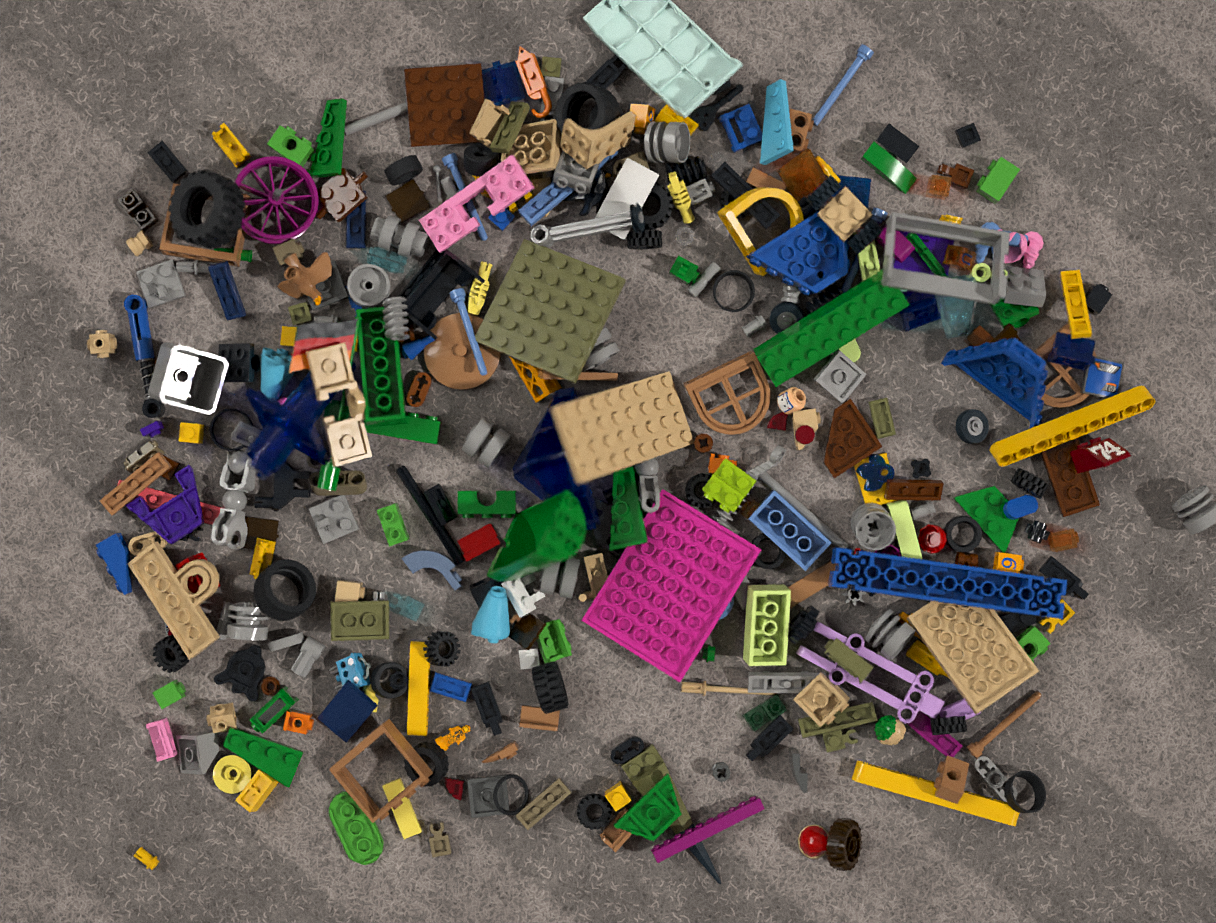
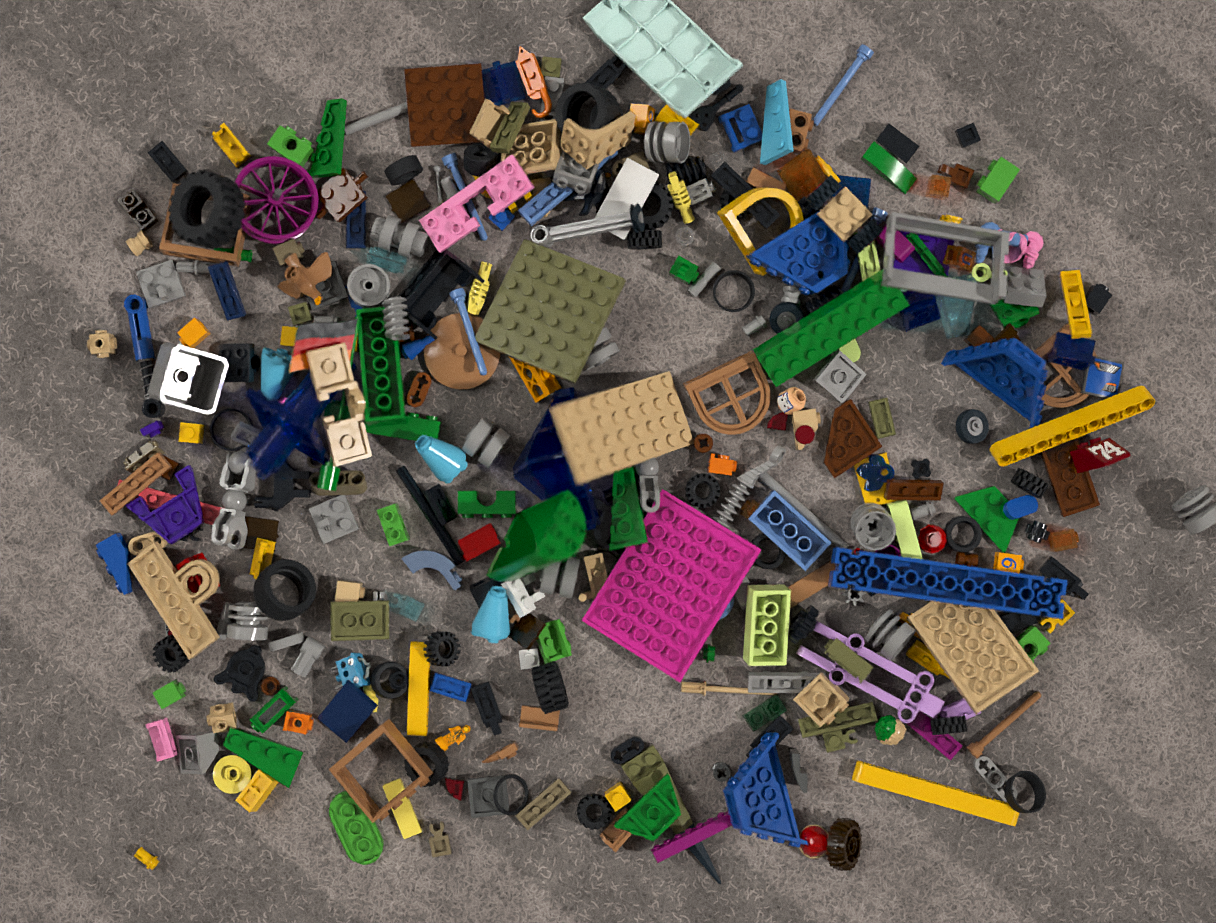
medium nougat tile [538,370,618,381] -> none
lime plate [702,458,757,513] -> none
medium nougat brick [934,755,969,804] -> none
none -> light orange brick [177,318,211,348]
none -> medium azure cone [415,435,468,484]
none -> blue piece [723,732,808,848]

